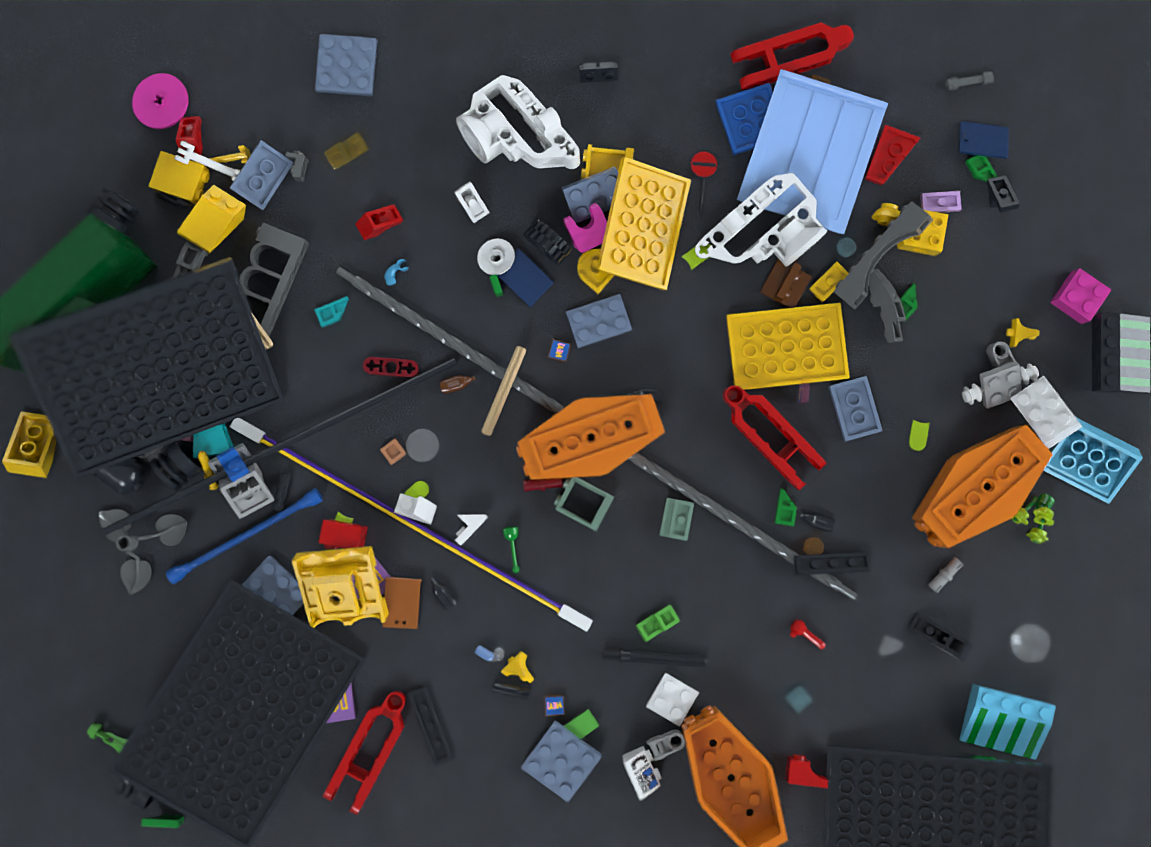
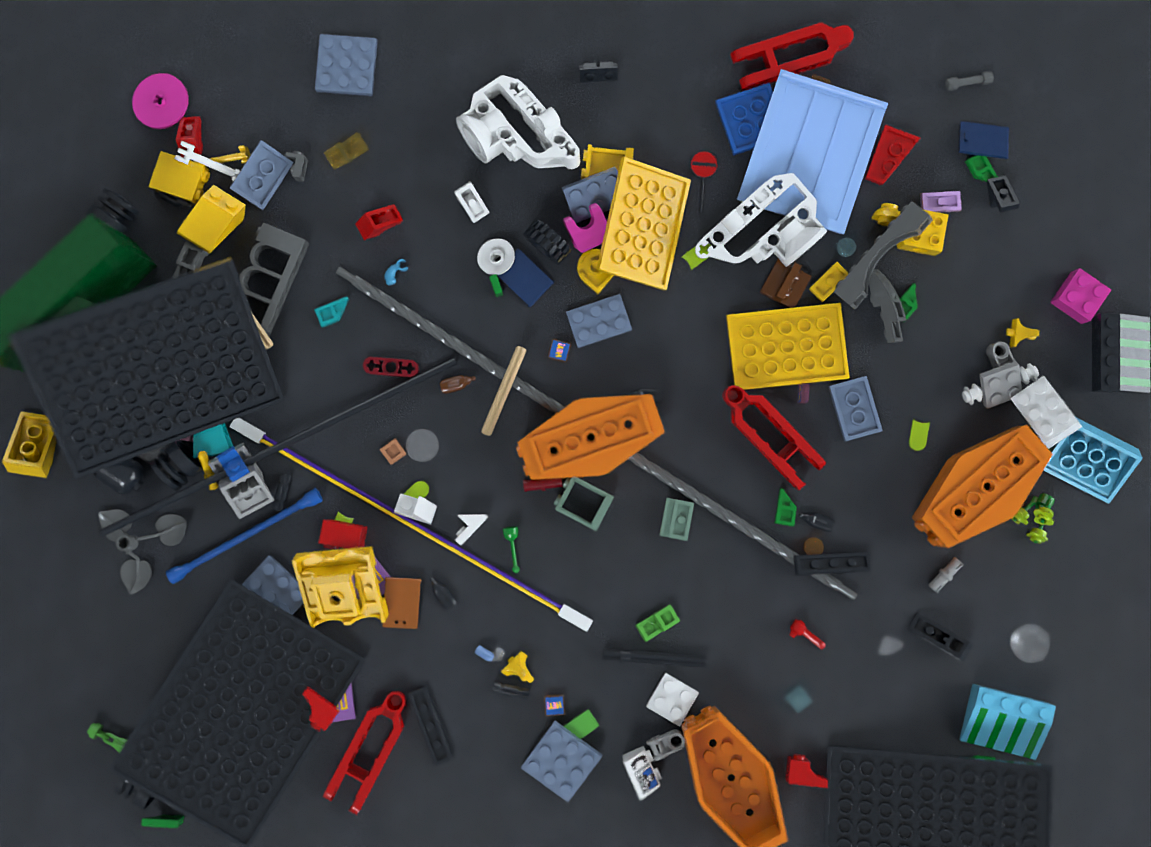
none -> red arch [303,686,340,731]

